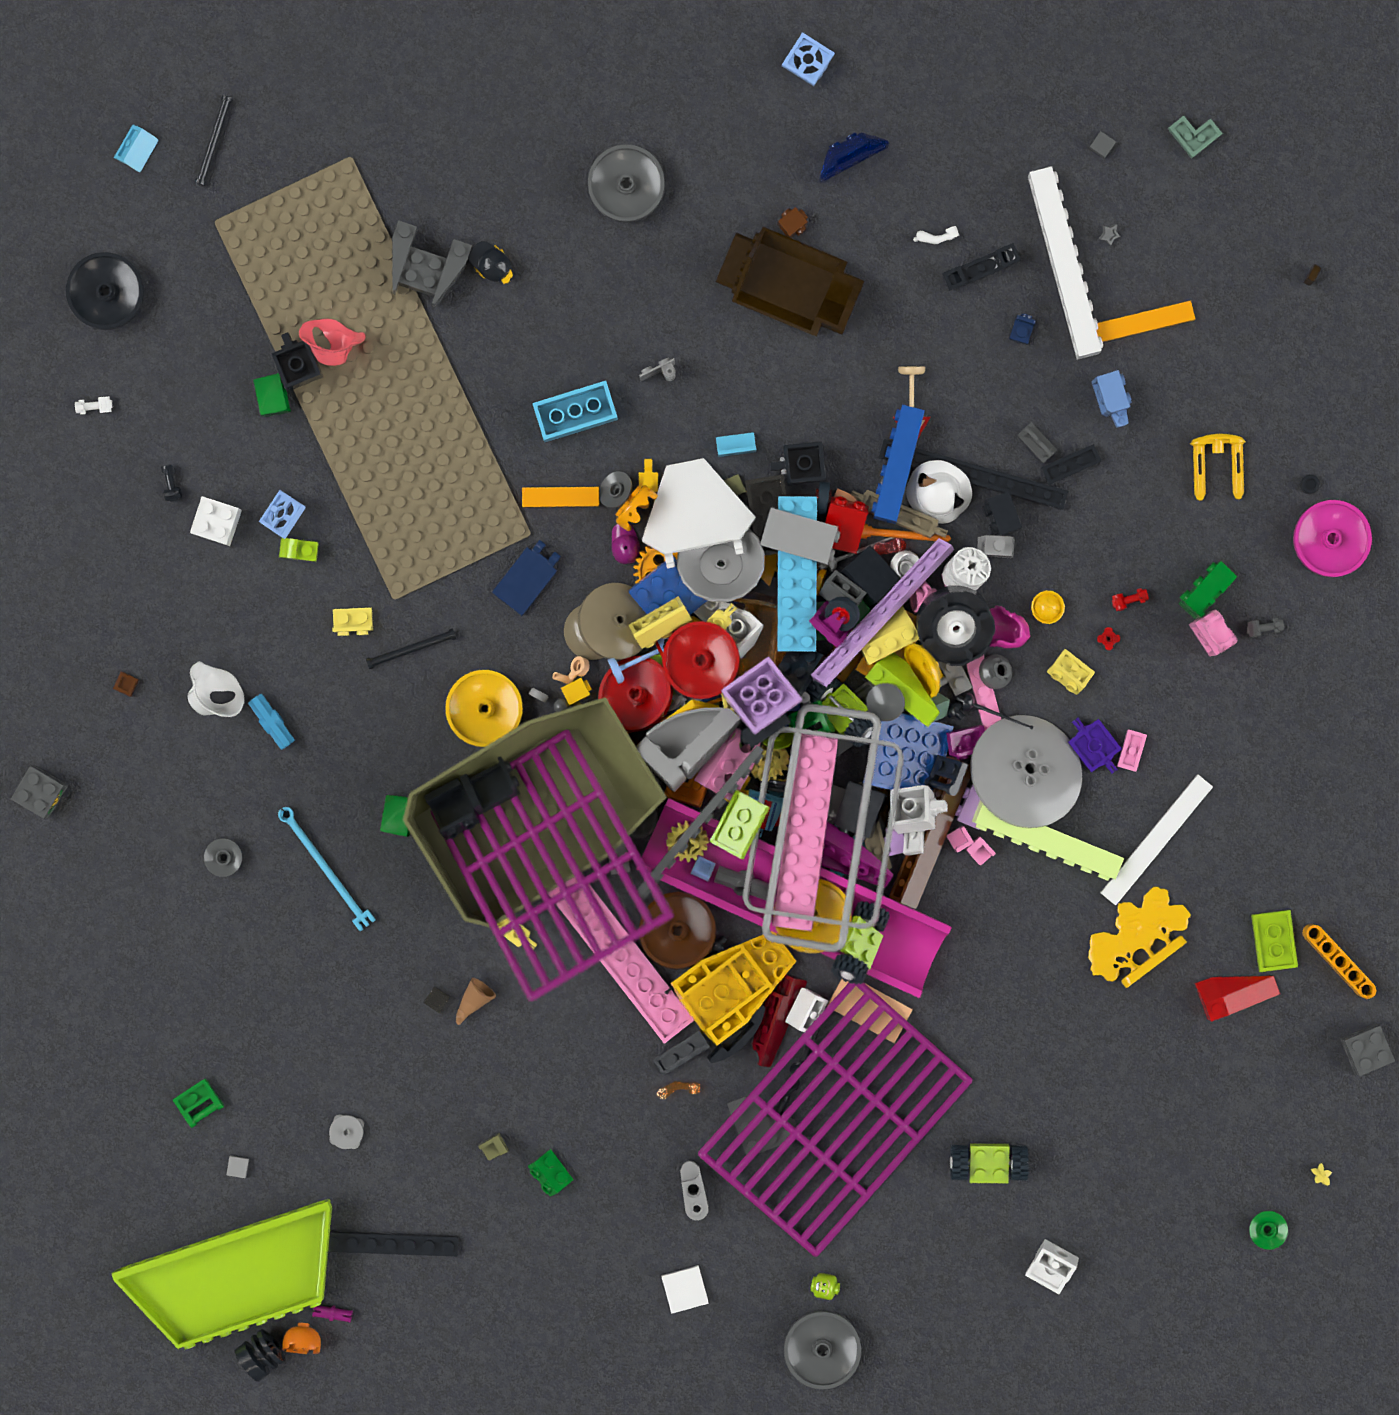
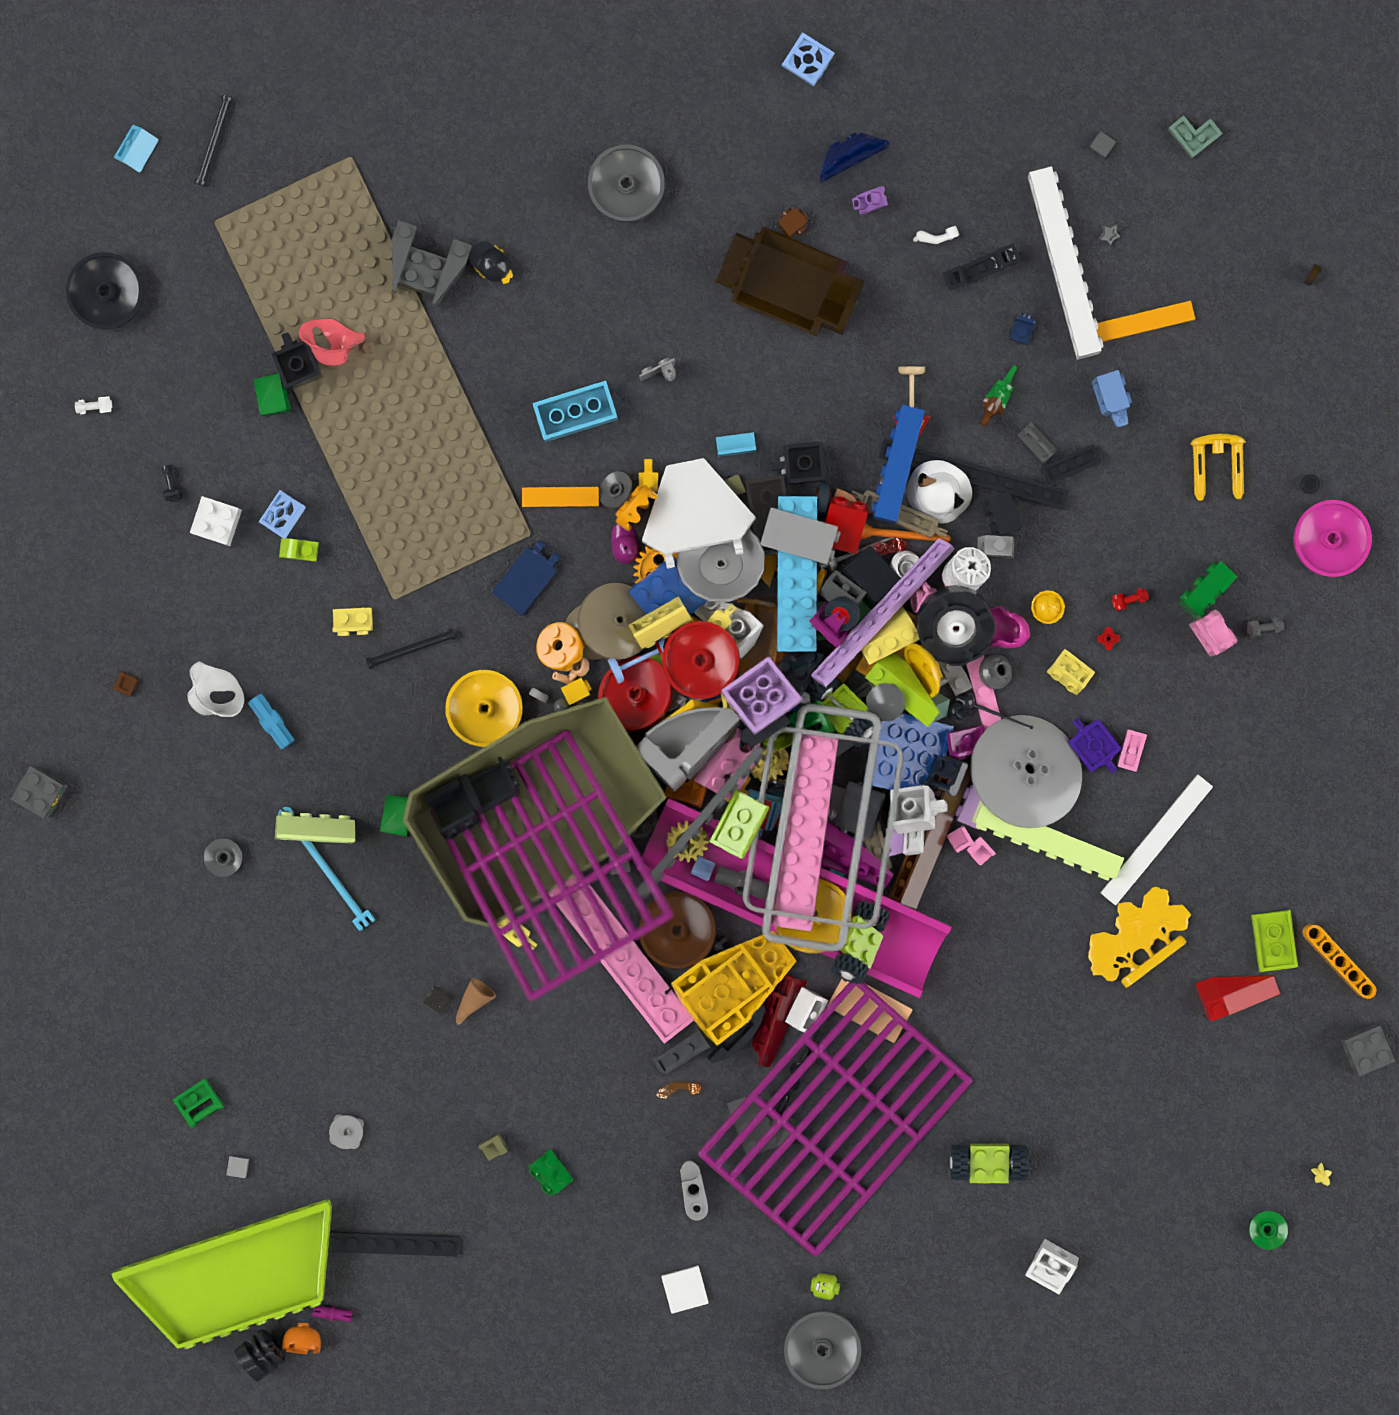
none -> yellowish green slope [275,812,355,844]
none -> light orange plate [536,622,586,672]
none -> medium lavender hips [852,186,888,215]
none -> animal [978,365,1017,428]

